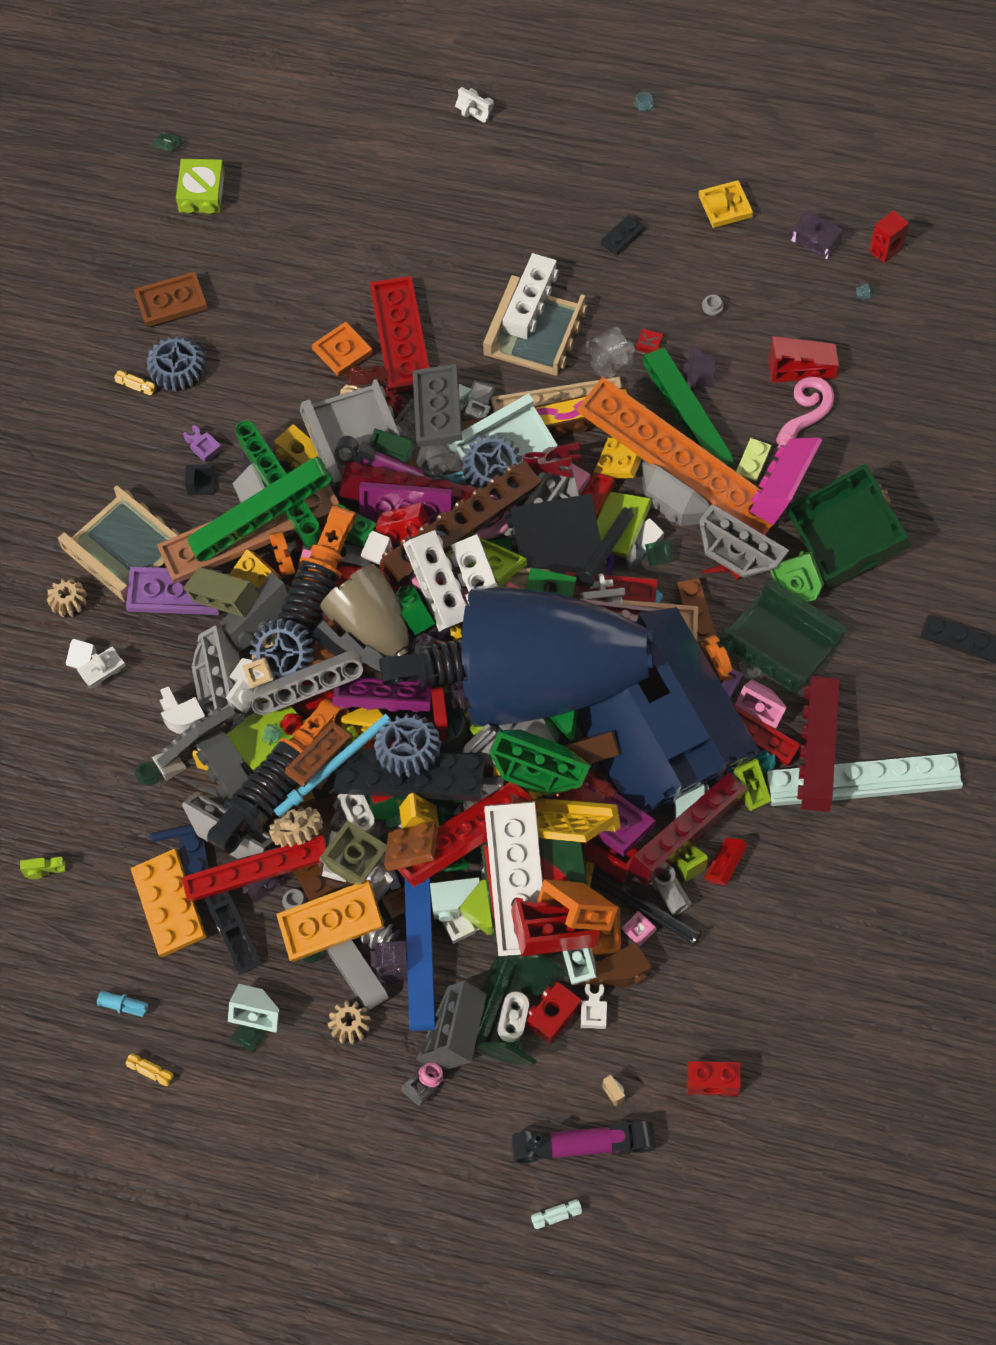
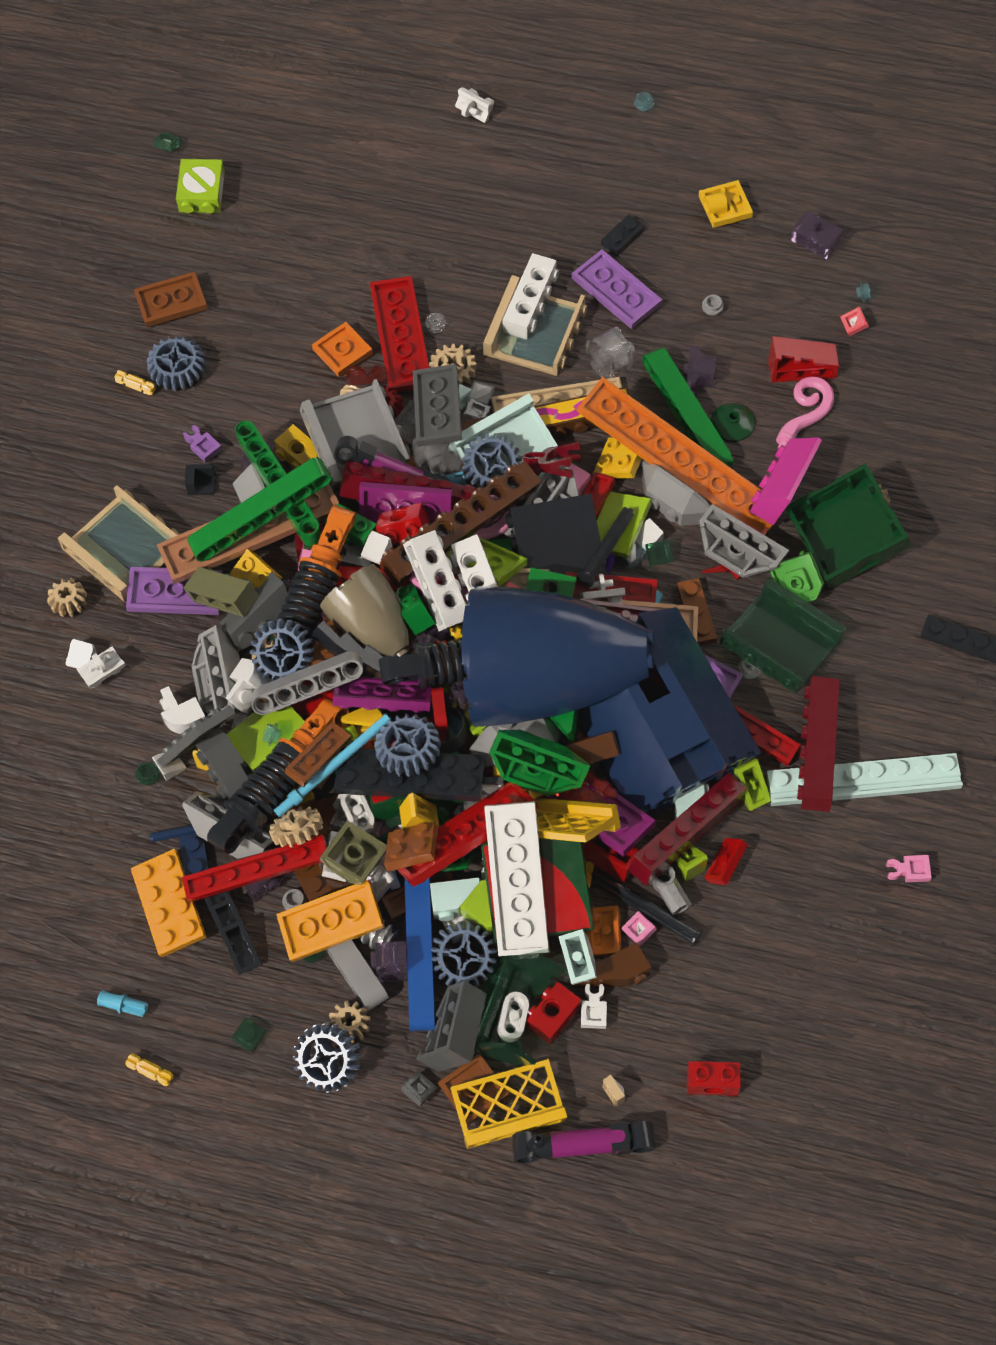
lime plate [20,857,66,880] -> none
light aqua slope [228,984,279,1033] -> none
tan tile [242,657,274,689] -> none
orange plate [269,531,296,578] -> none
red plate [280,713,303,735] -> none
dark green tile [370,428,416,463] -> none
bright pink plate [419,1062,443,1087] -> none
dark grey axle [459,723,497,755] -> none
red wedge [511,897,601,957] -> none
light aqua axle [531,1199,582,1229] -> none
orange panel [537,879,618,931] -> none
red tile [636,329,663,353] -> none
orange plate [699,635,732,683] -> none
bright pink slope [735,679,787,728] -> none
yellowish green plate [736,438,771,485] -> none
teal plate [754,750,776,773] -> none
red brick [869,210,909,263] -> none
none -> sand blue gear [293,1022,362,1093]
none -> clear plate [425,313,446,333]
none -> tan gear [429,344,477,385]
none -> sand blue gear [431,921,497,986]
none -> dark orange plate [438,1053,509,1126]
none -> yellow fence [450,1059,567,1149]
none -> medium lavender plate [571,250,662,329]
none -> dark green dish [711,403,755,442]
none -> coral tile [840,306,869,336]
none -> bright pink plate [886,855,931,882]

